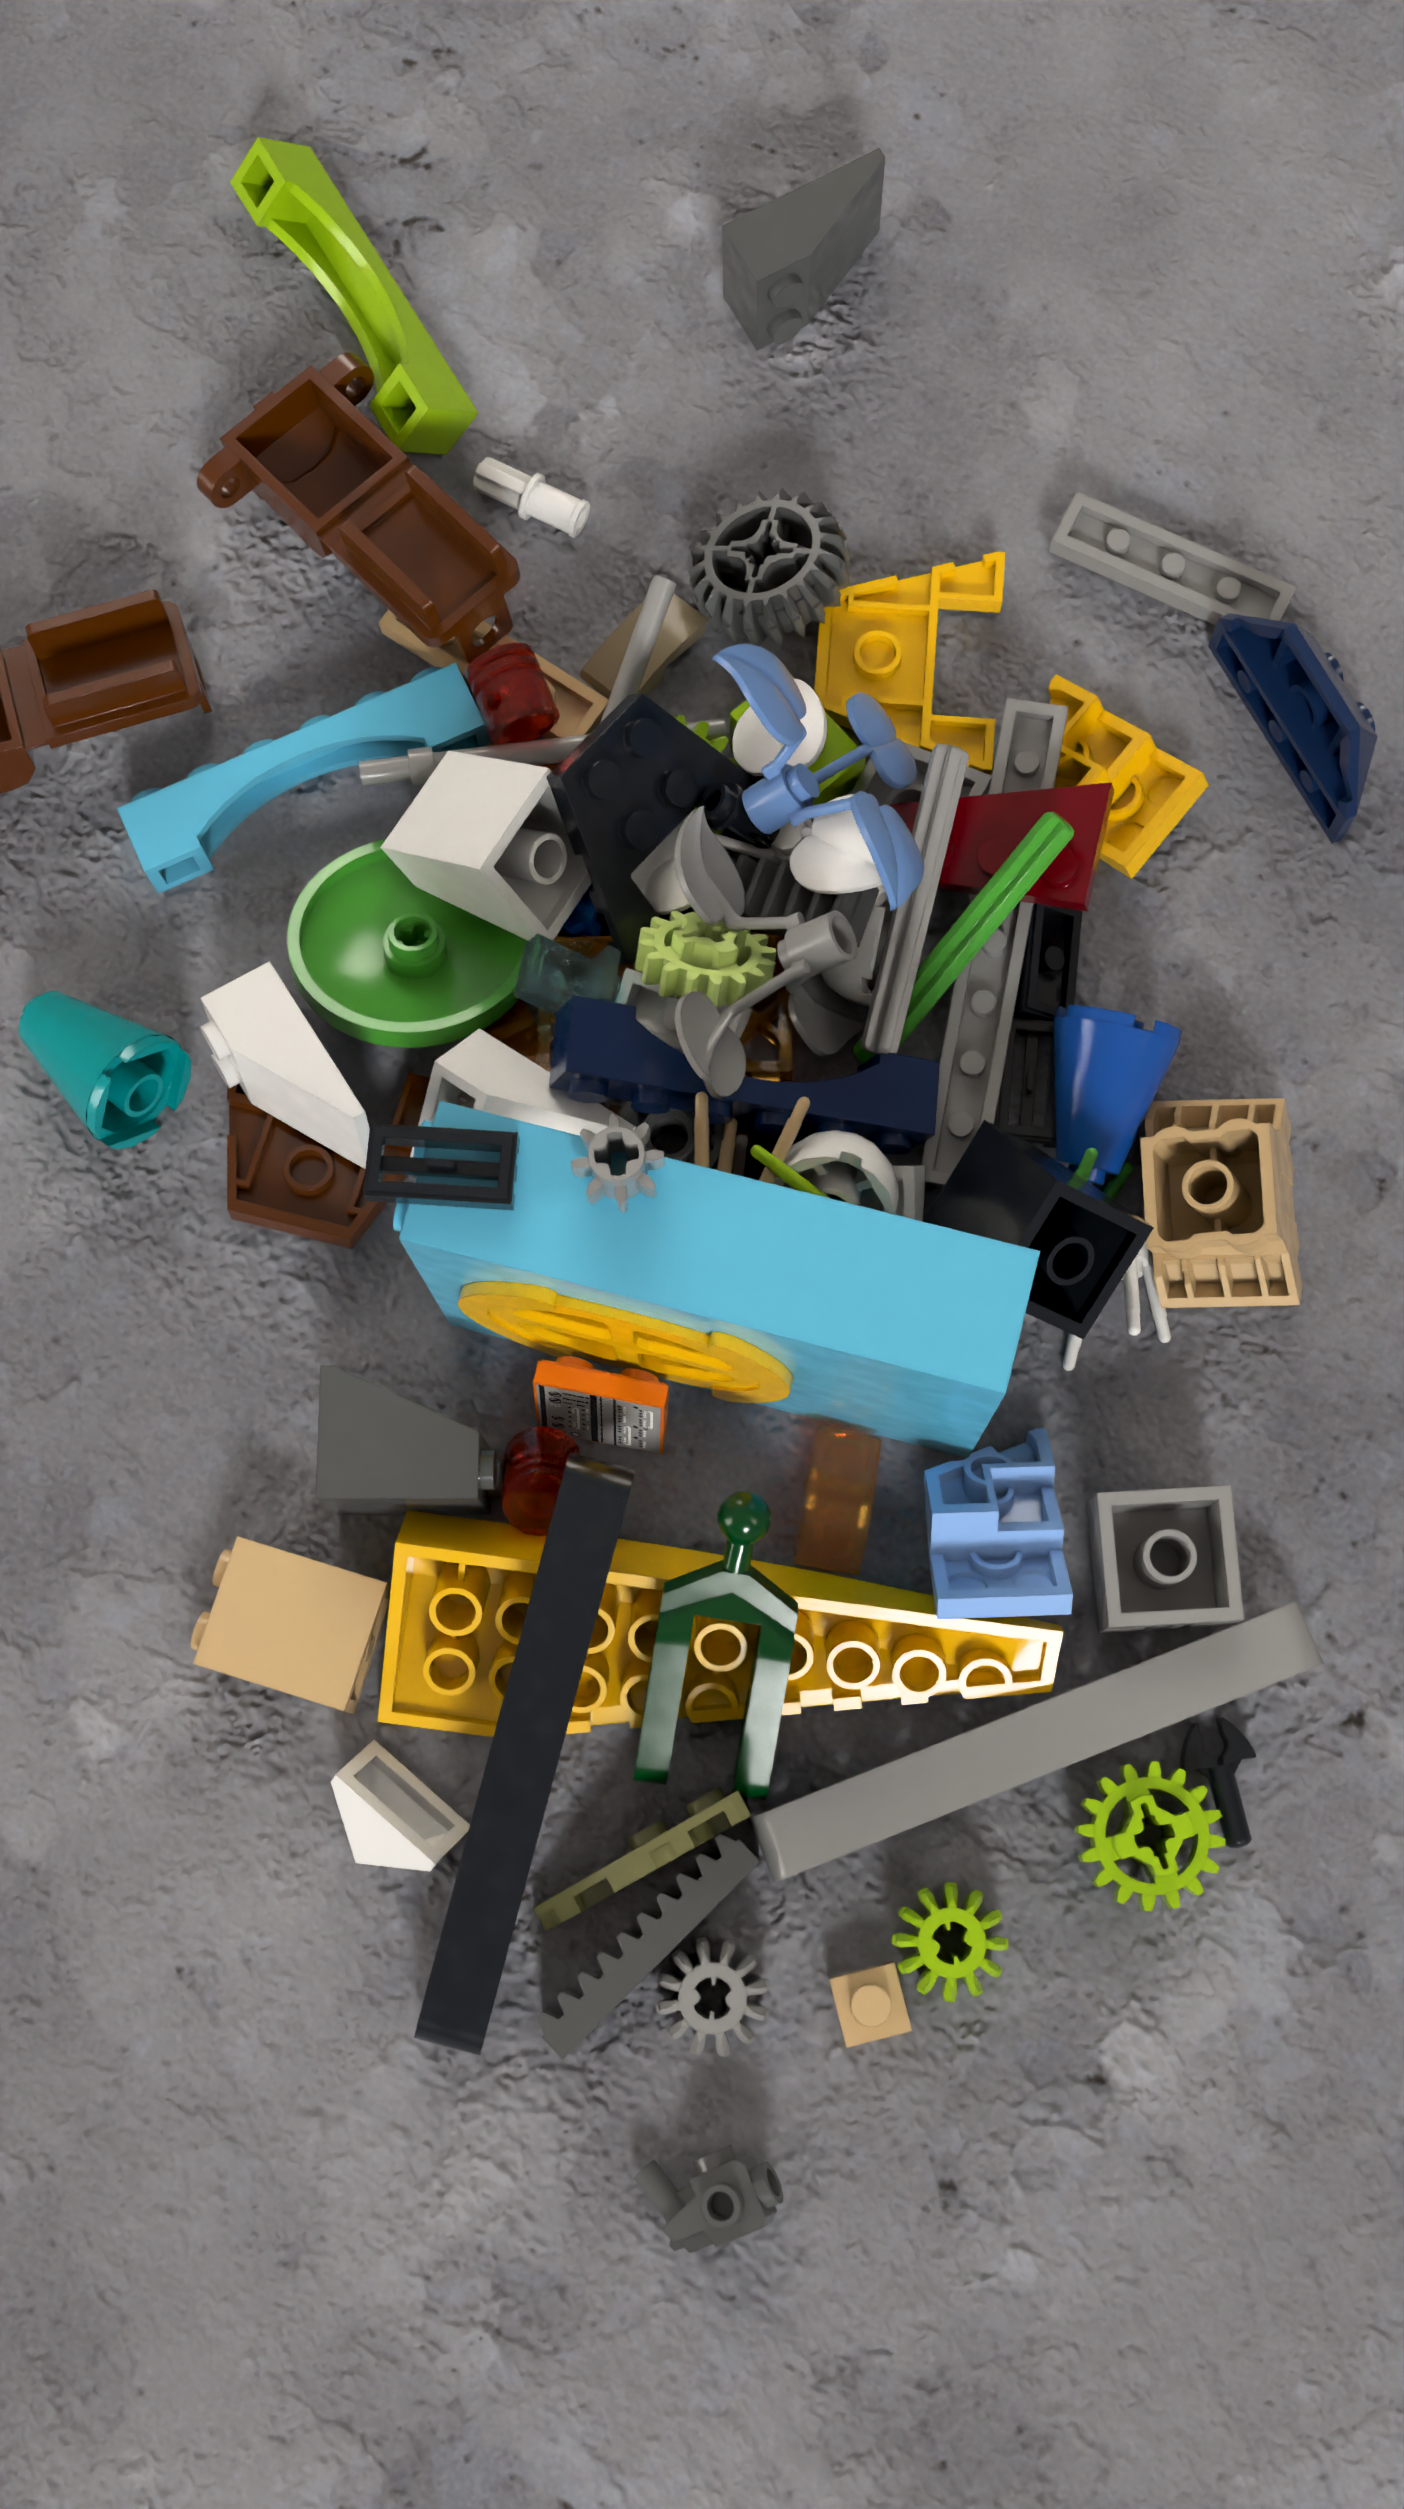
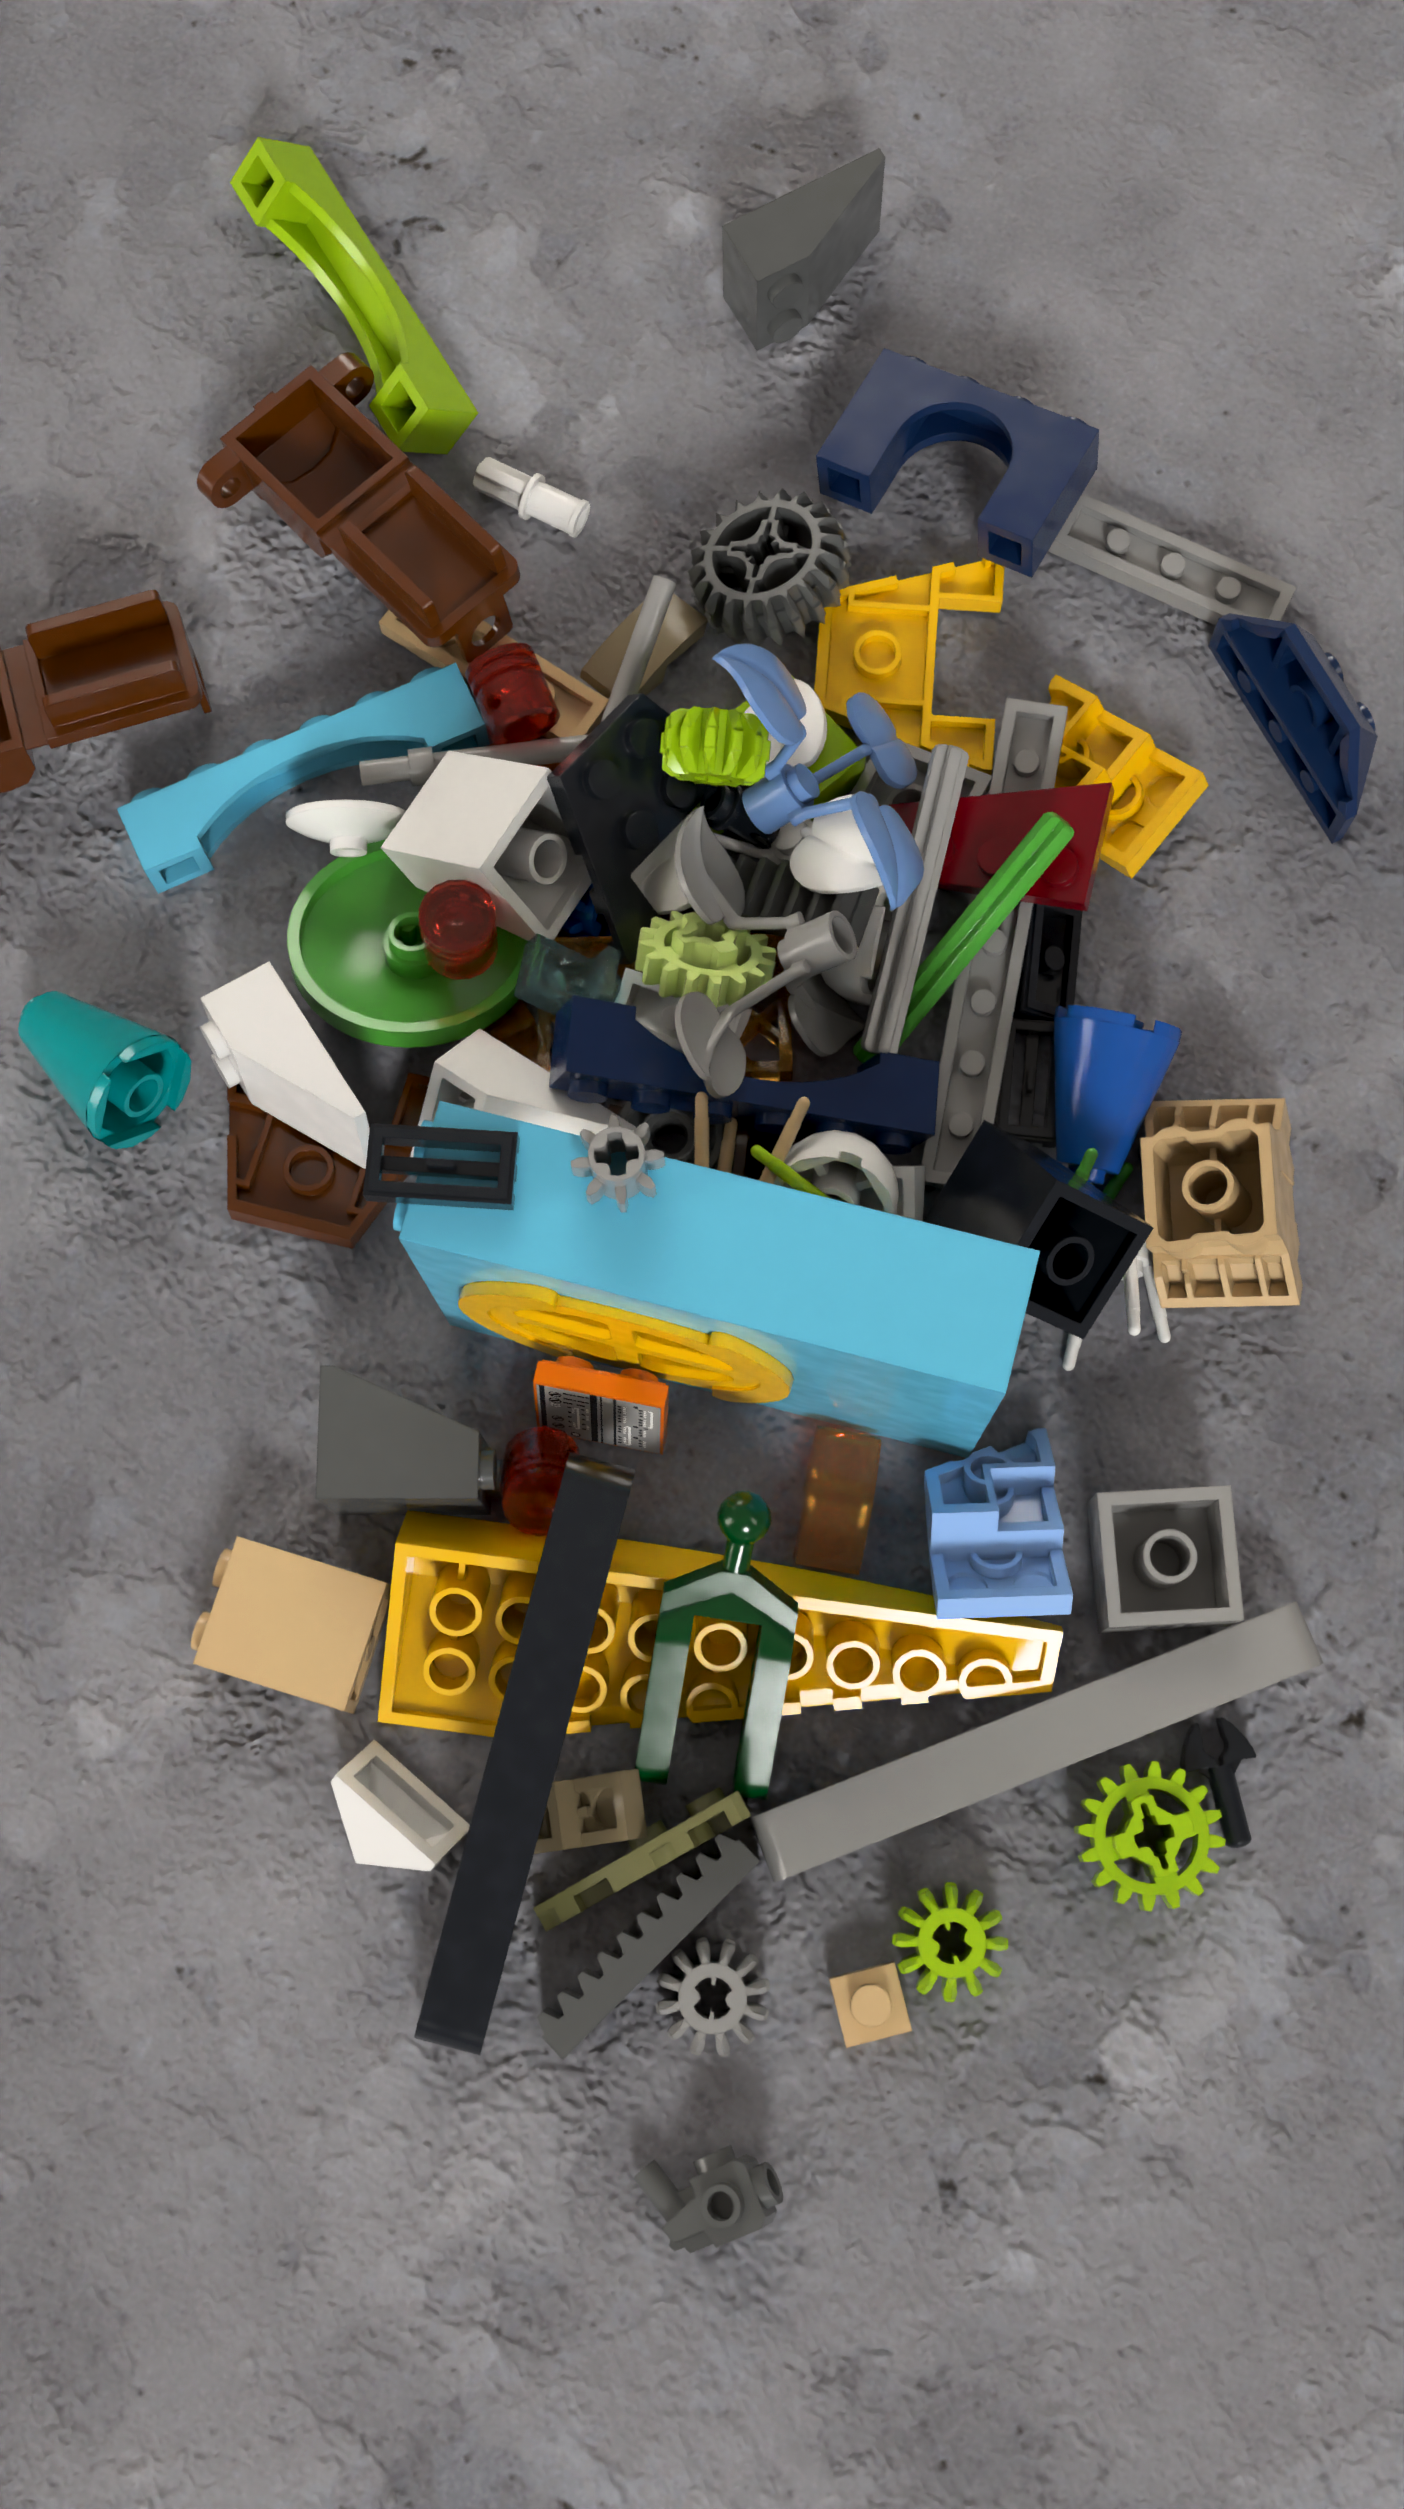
none -> white dish [286,799,406,857]
none -> clear red piece [419,879,498,980]
none -> dark tan slope [534,1769,648,1854]
none -> lime gear [660,706,771,787]
none -> dark blue arch [816,348,1099,578]

